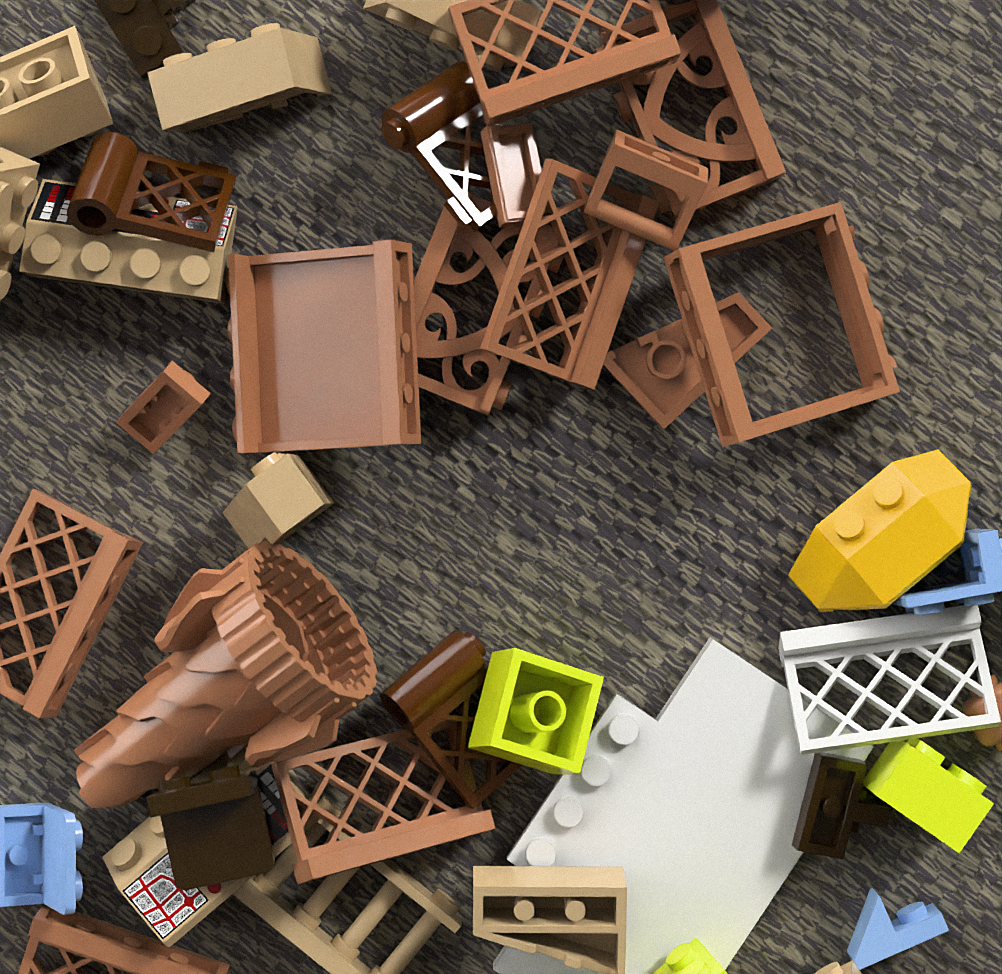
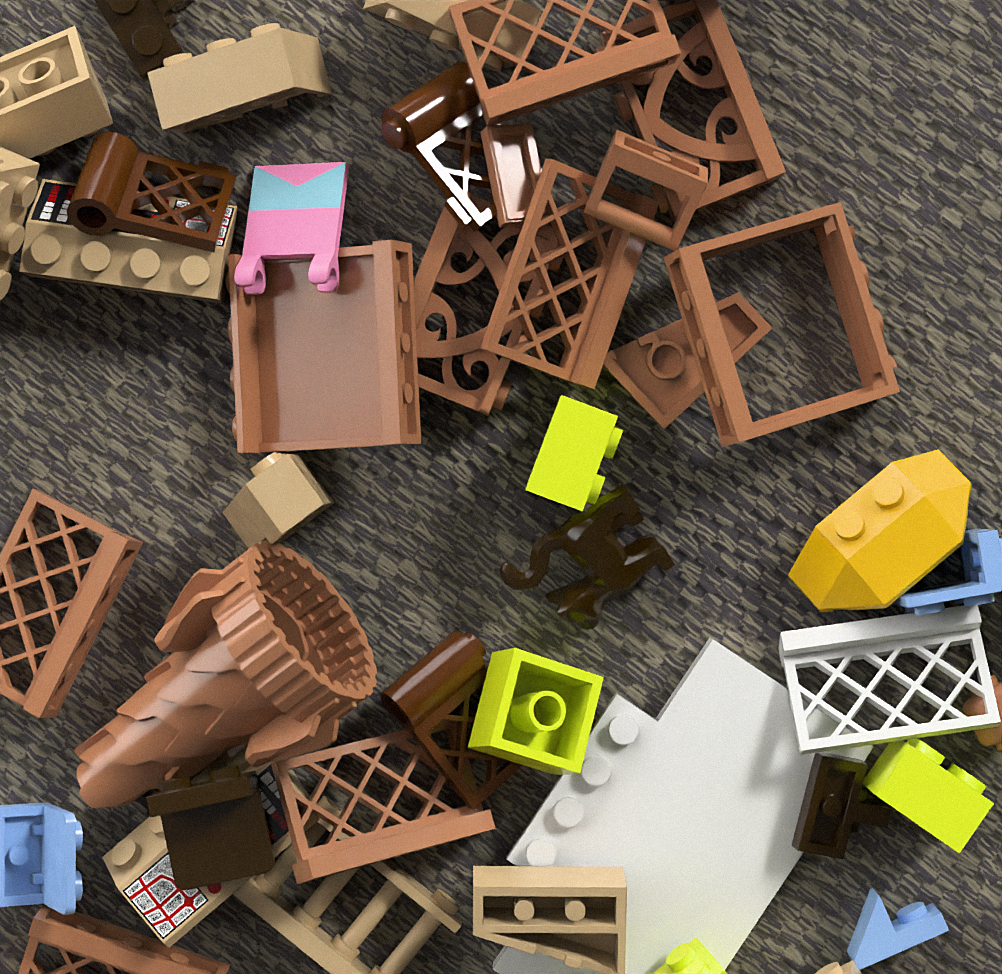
nougat tile [116,361,211,454] -> none
none -> bright pink flag [234,162,349,295]
none -> dark brown animal [500,484,675,630]
none -> neon yellow brick [525,395,623,511]

